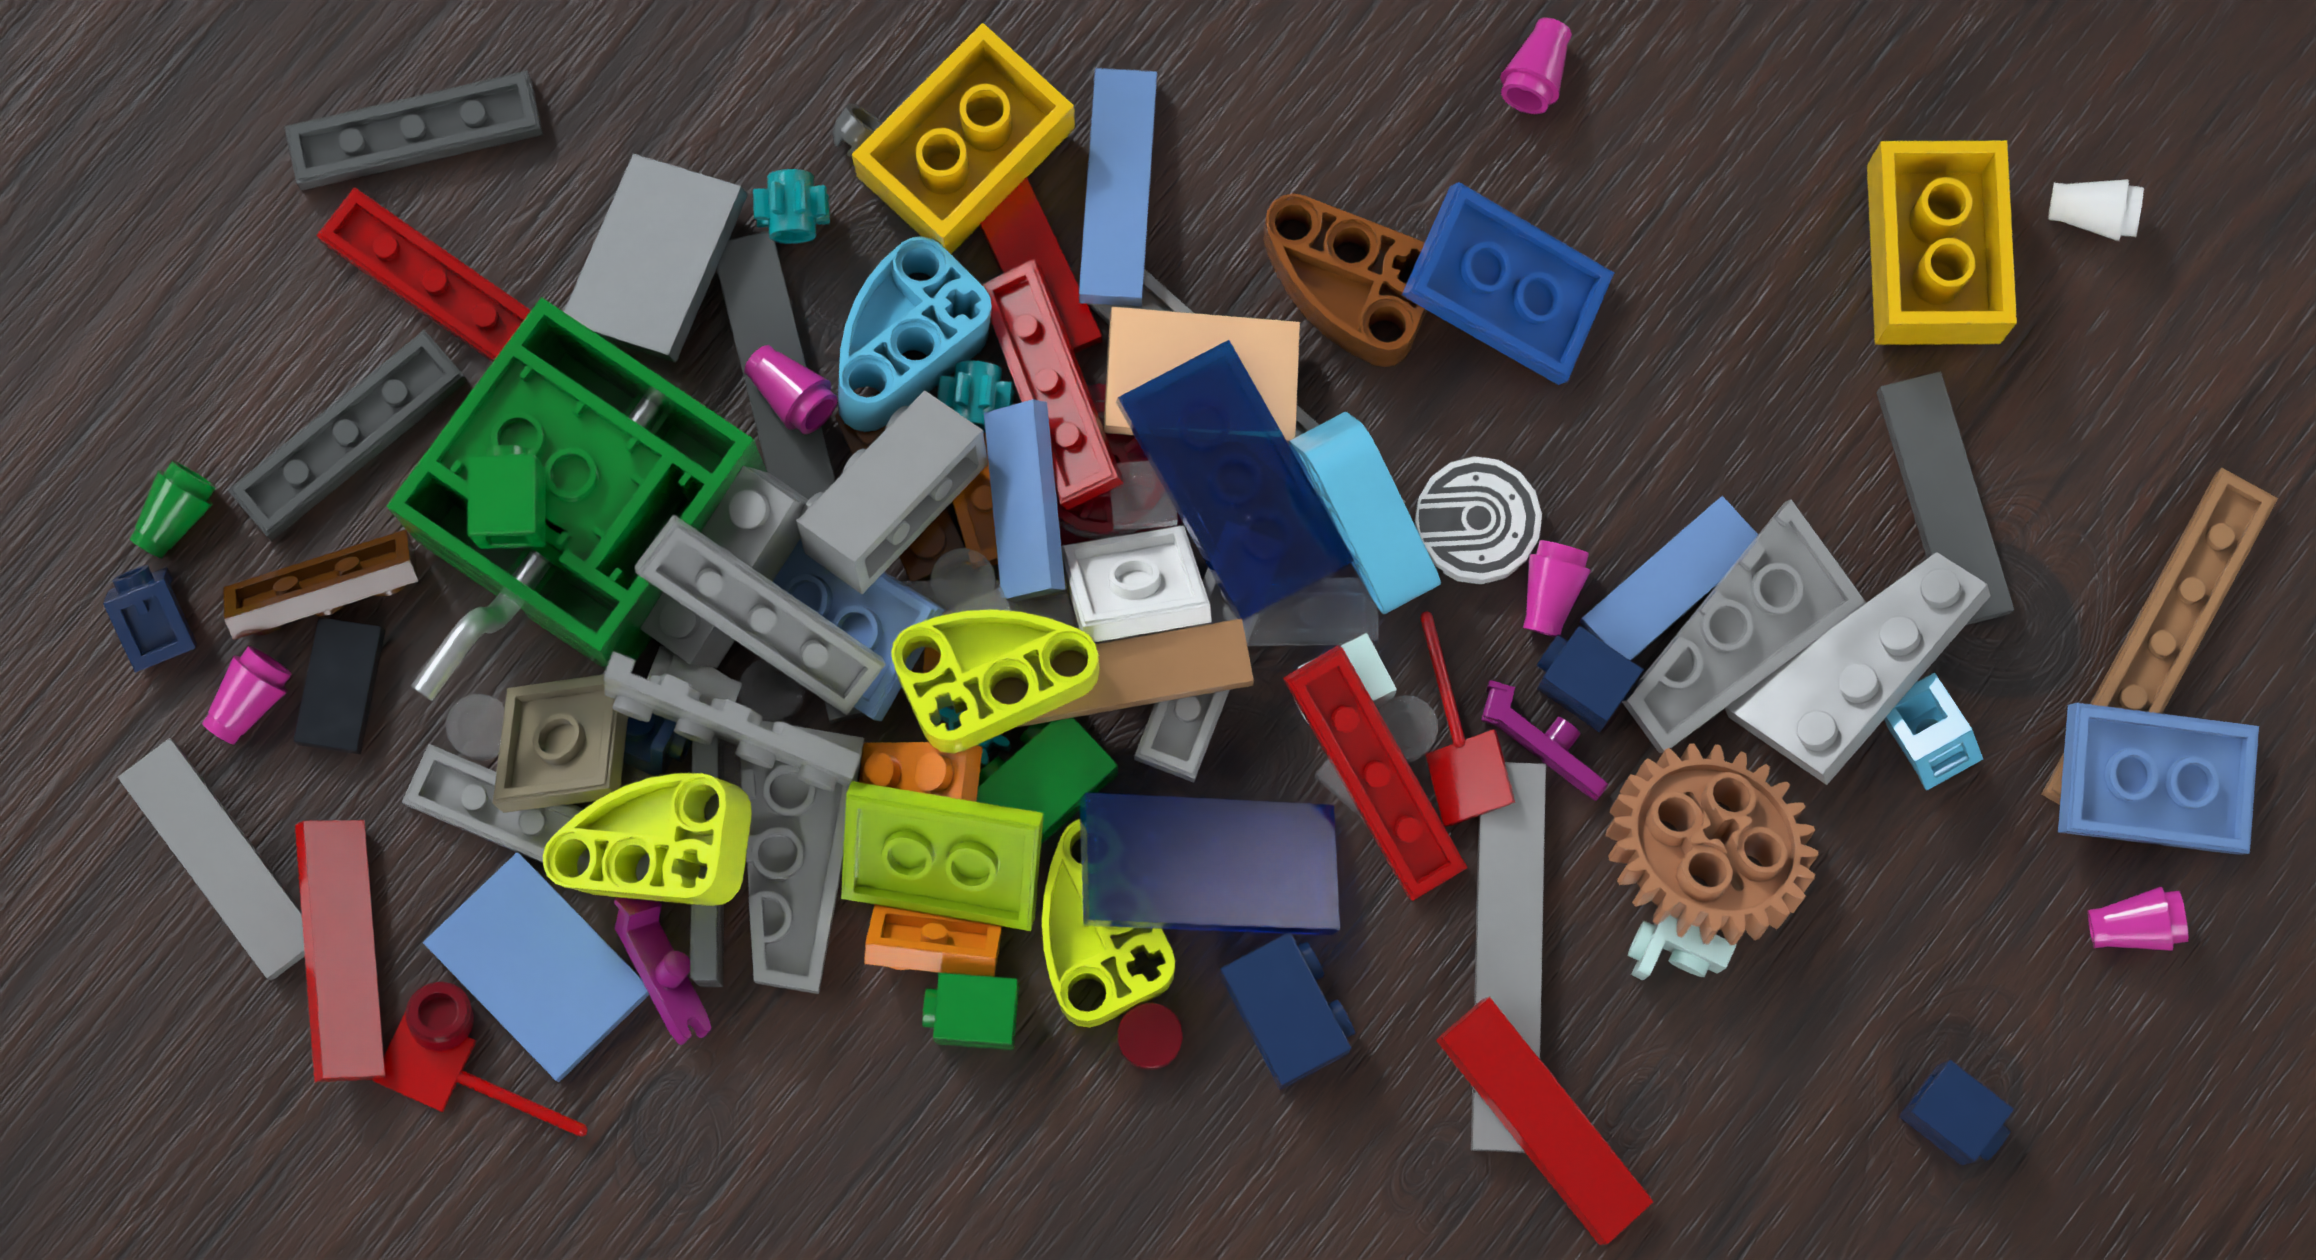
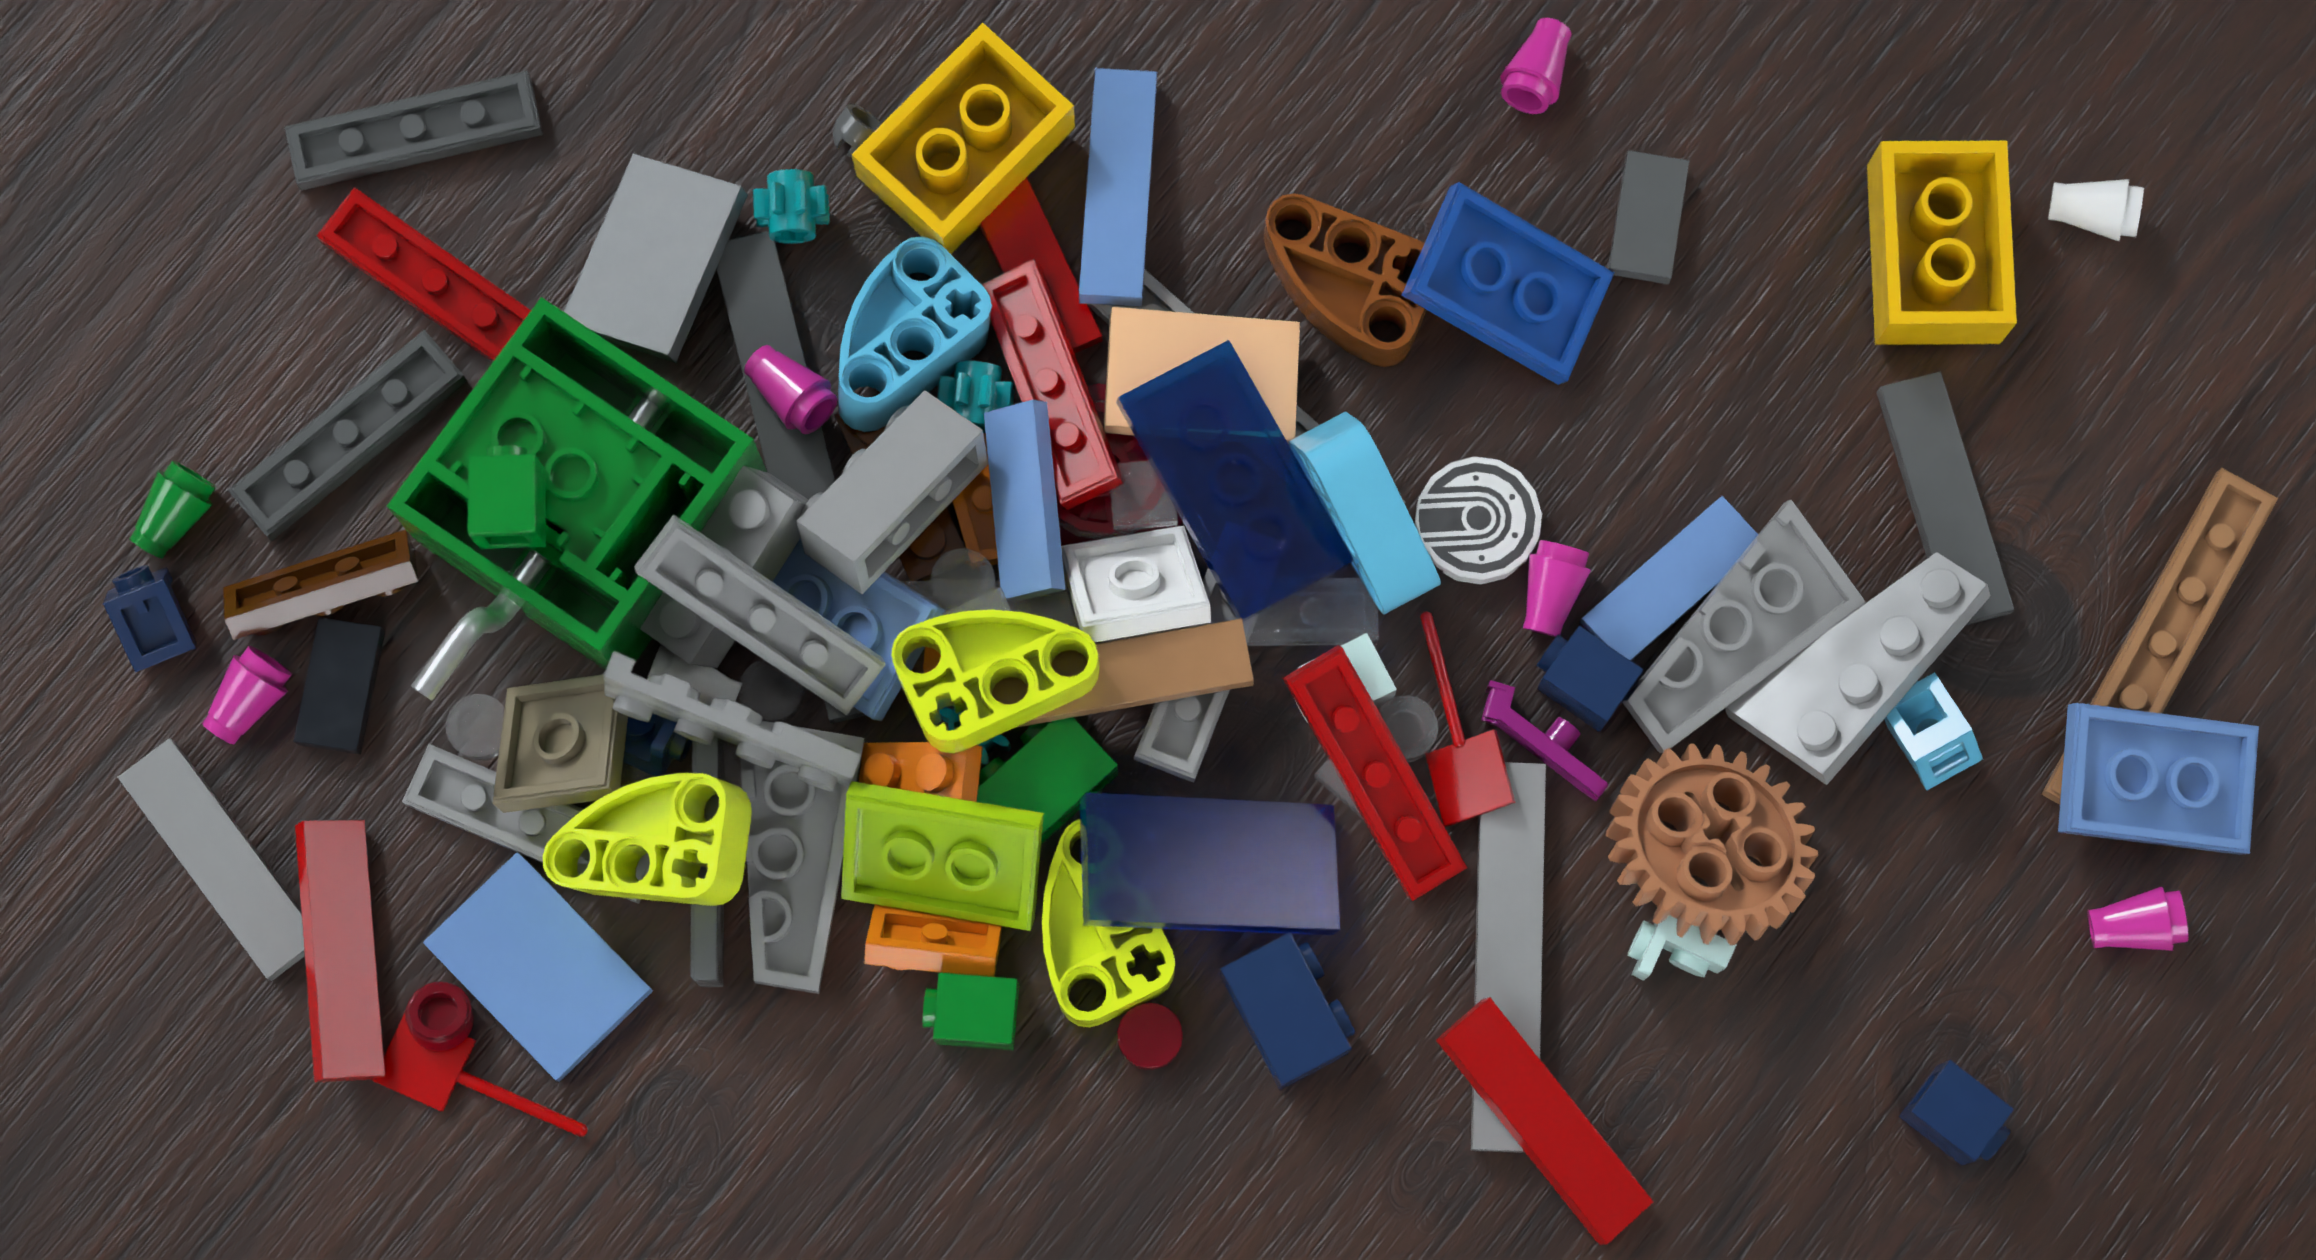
magenta piece [614,897,711,1045] -> none
none -> dark grey tile [1608,150,1689,284]

